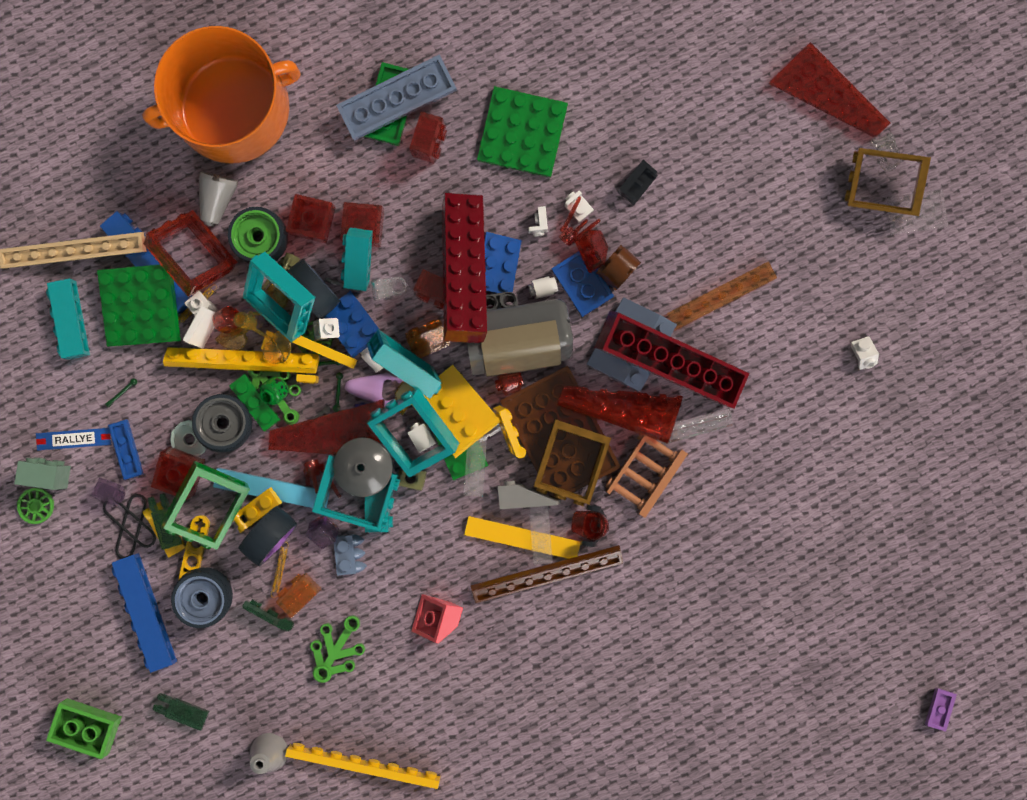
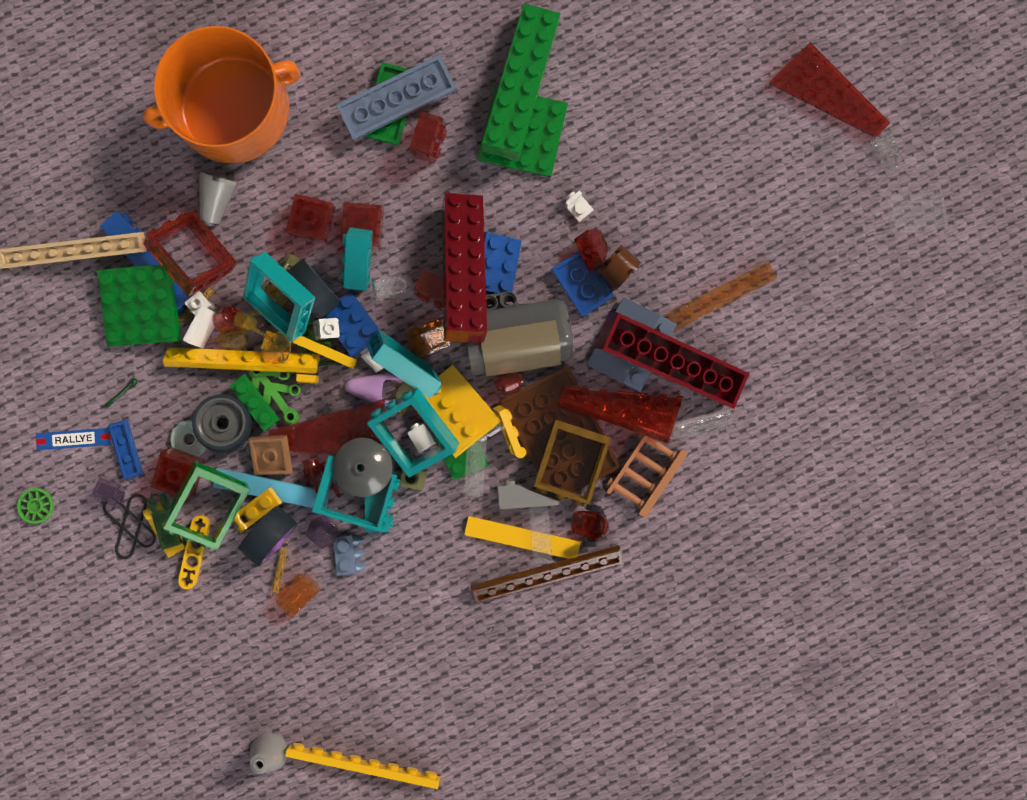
sand green brick [14,457,71,490] -> none
teal brick [46,278,90,360] -> none
bright green brick [46,698,122,759] -> none
blue brick [111,553,177,673] -> none
clear green hinge [153,693,210,731] -> none
sand blue wheel [171,567,233,628] -> none
bright green wheel [228,207,288,264] -> none
clear green hinge [242,599,295,632] -> none
green head [259,377,289,405] -> none
bright green plant [310,615,365,683] -> none
dark green hinge [333,372,343,412] -> none
coral slope [411,594,463,643] -> none
white bracket [528,206,548,237] -> none
white brick [528,276,558,299] -> none
clear red plant [559,196,601,246] -> none
black hinge [618,159,658,205] -> none
pearl gold window [844,148,931,216] -> none
white bracket [851,336,879,370] -> none
medium lavender plate [925,687,957,732] -> none
none -> medium nougat tile [248,435,293,475]
none -> green brick [482,3,561,162]

